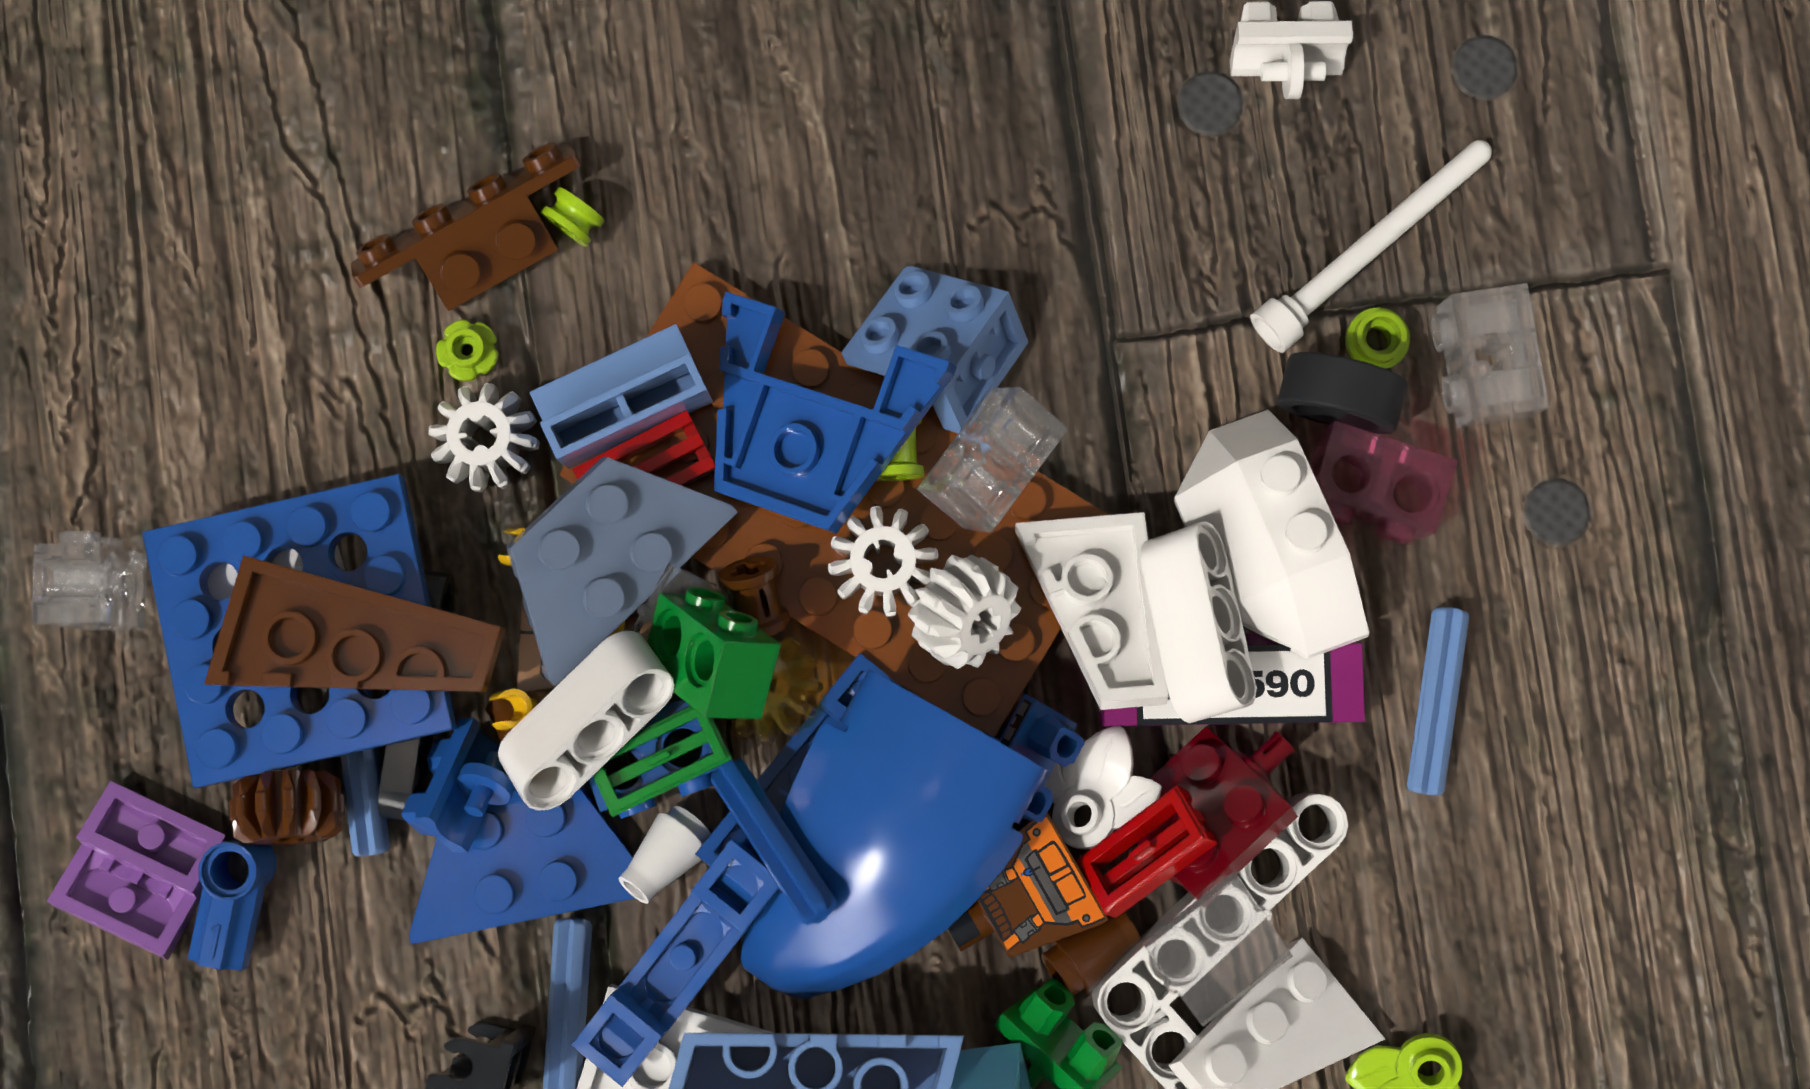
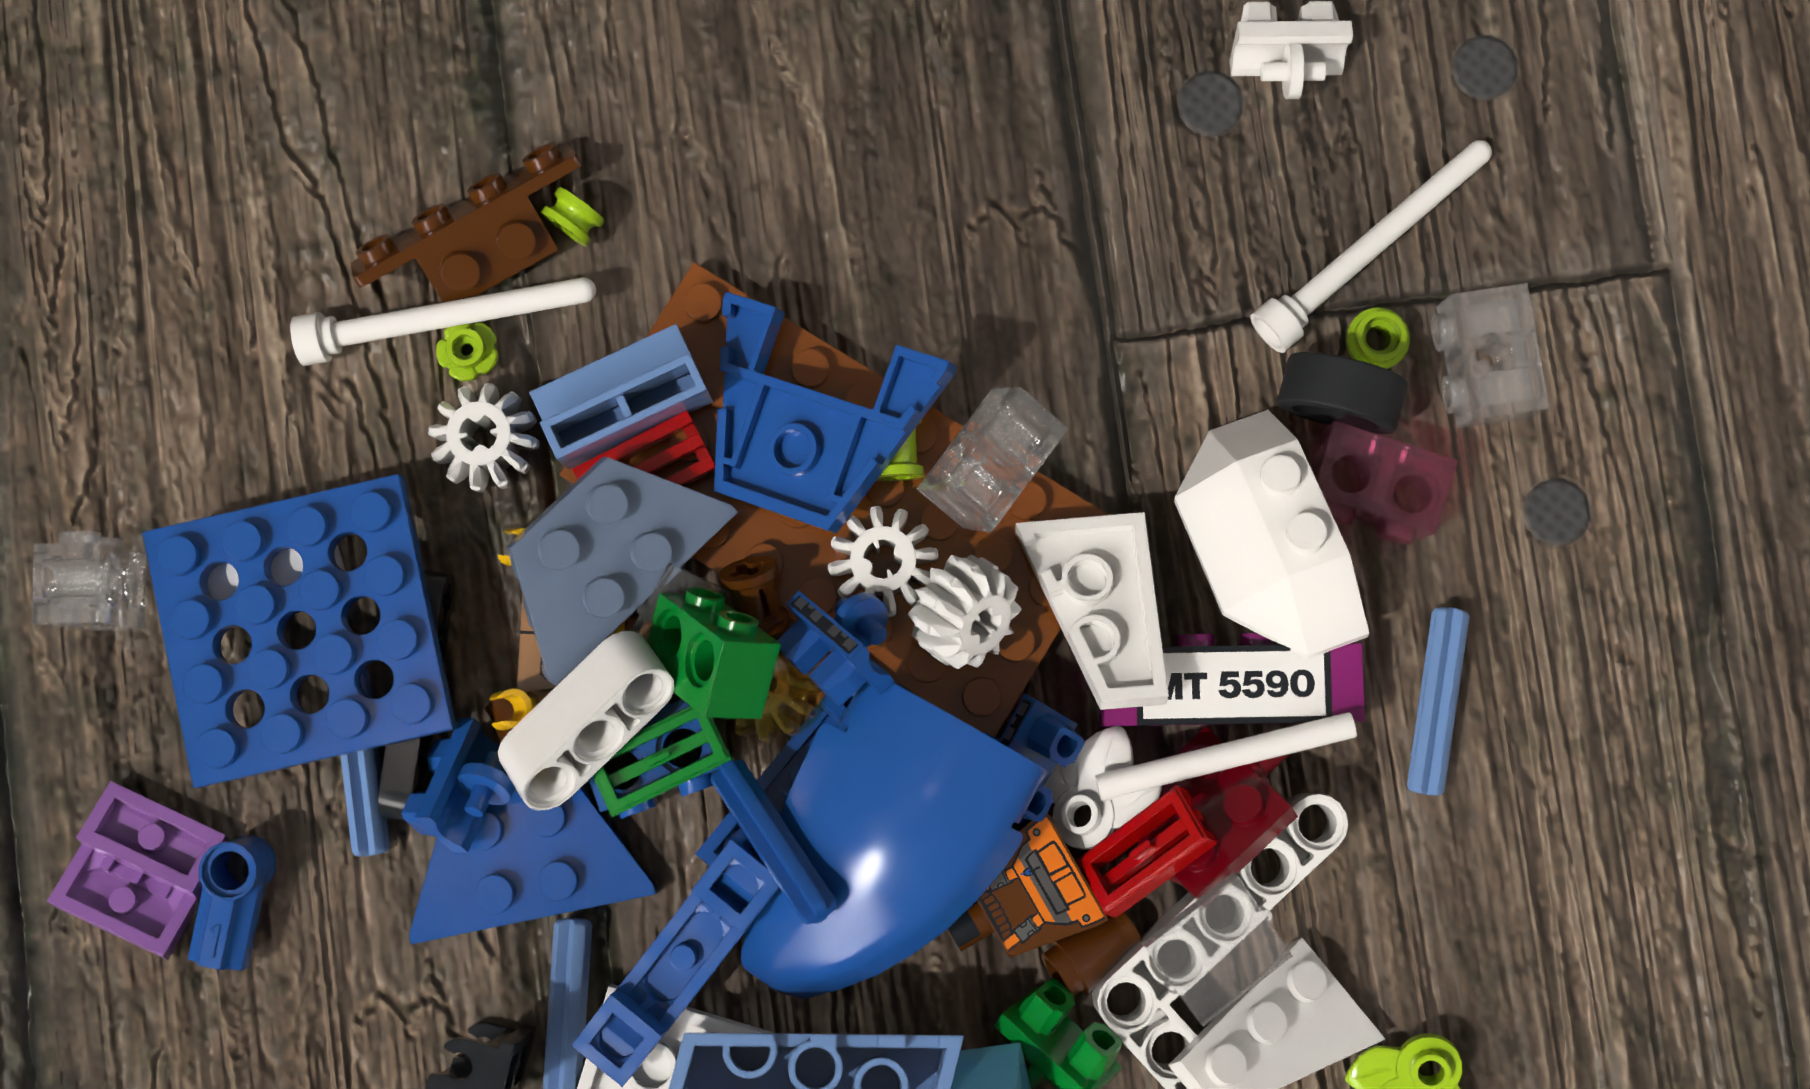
reddish brown wing [204,555,505,692] -> none
reddish brown gear [229,768,345,847] -> none
white cone [619,806,711,904] -> none
medium blue bracket [842,266,1029,435] -> none
white beam [1140,521,1256,723] -> none
none -> white piece [290,277,596,366]
none -> blue hips [778,591,894,707]
none -> white bar [1095,712,1357,800]

